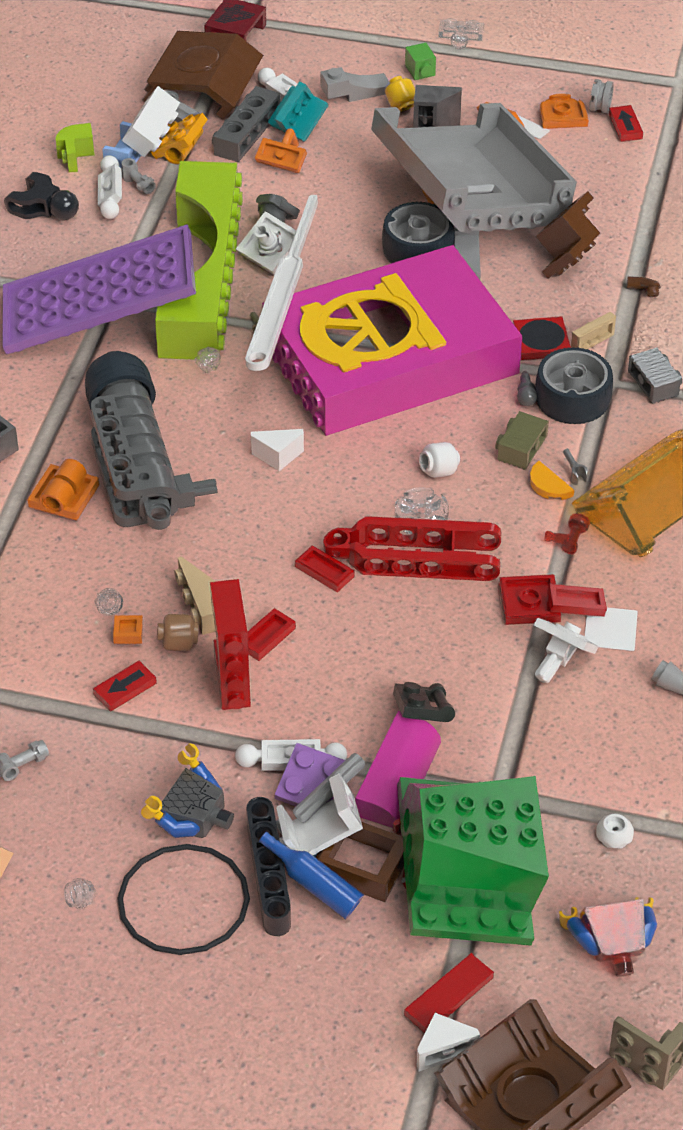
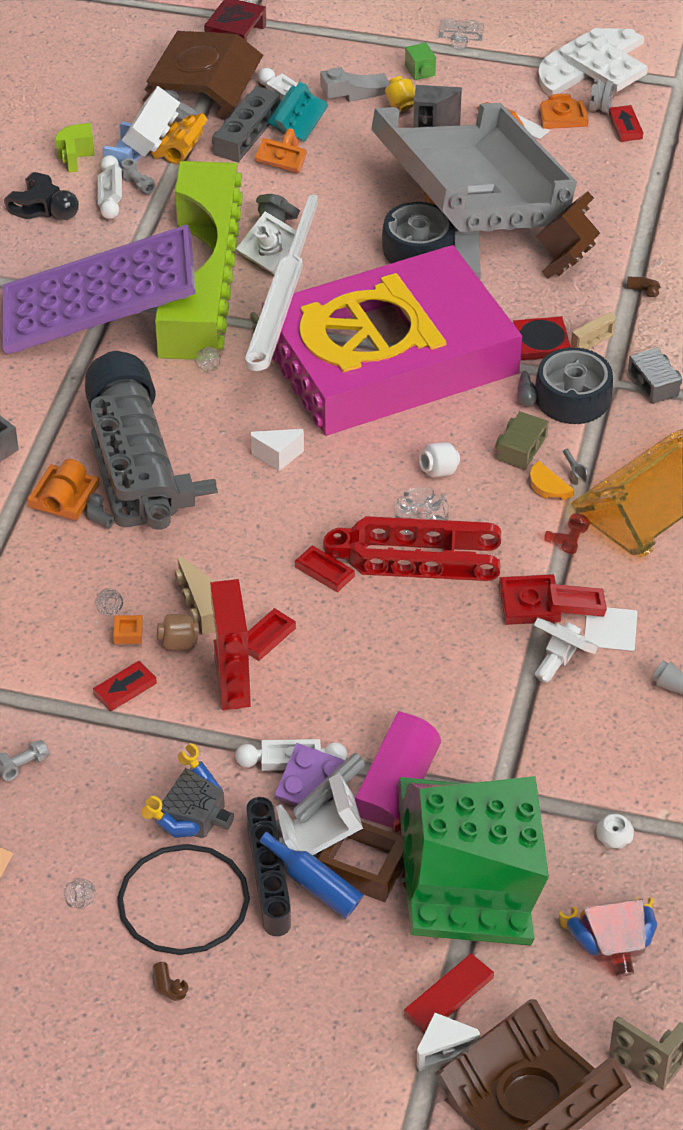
pearl dark grey plate [393,682,455,722] -> none
none -> dark grey arm [86,493,115,529]
none -> reddish brown arm [153,962,189,1001]
none -> white plate [539,28,648,96]

